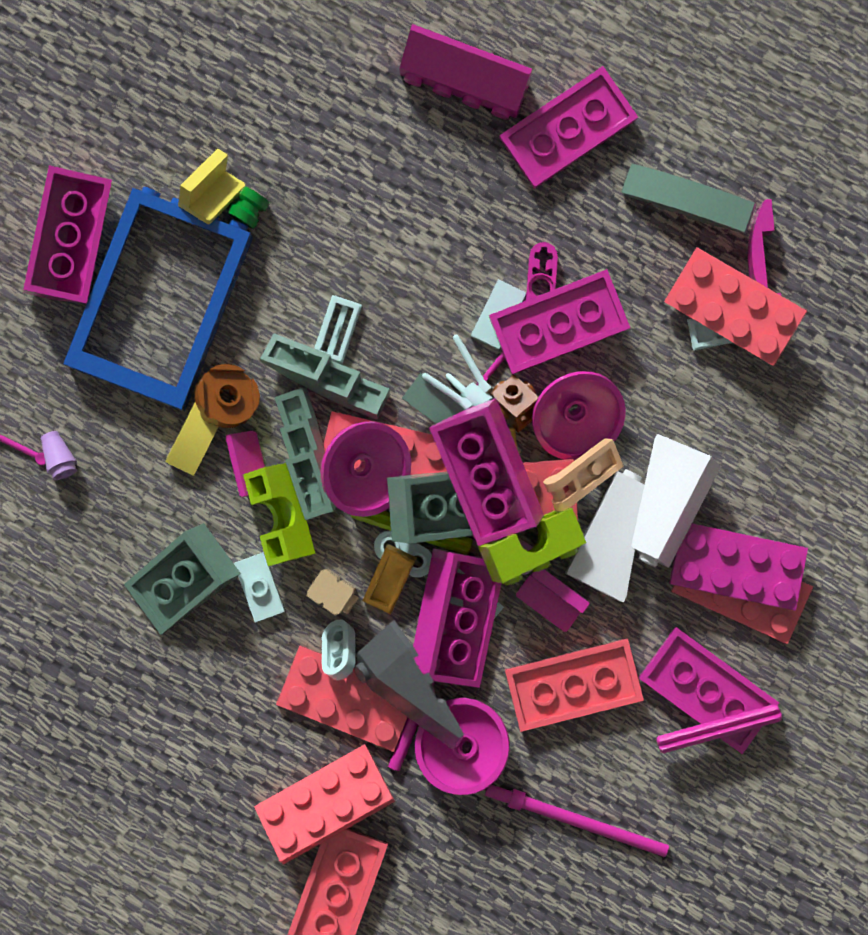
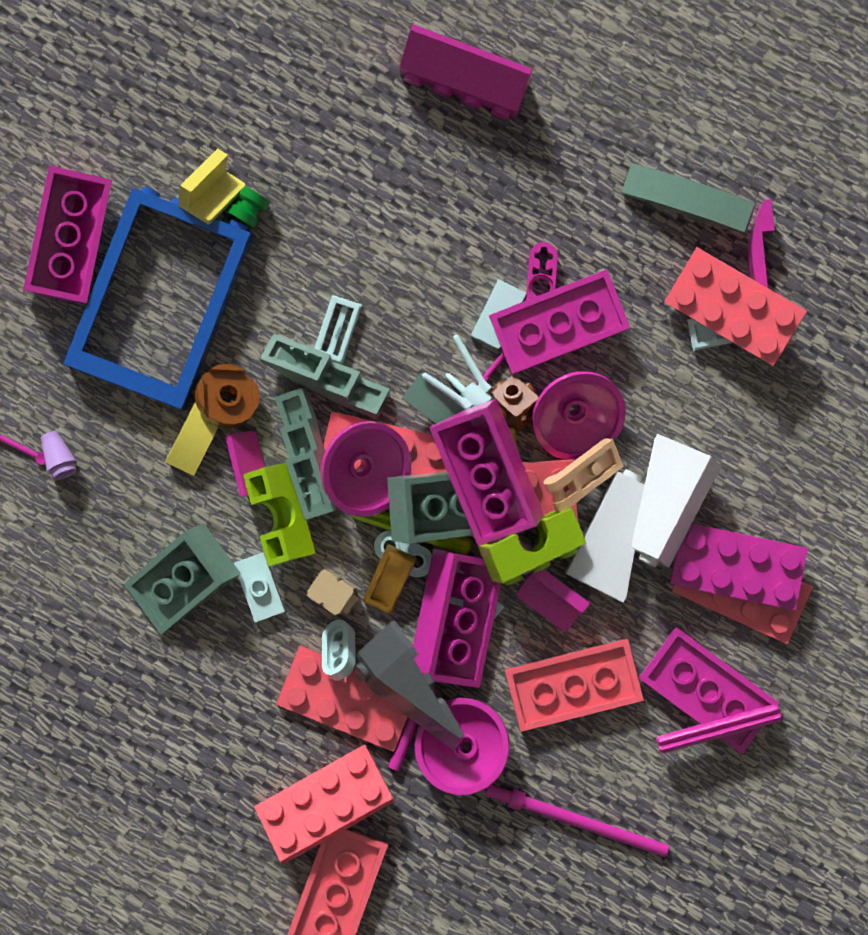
dark pink plate [499,66,638,189] -> none

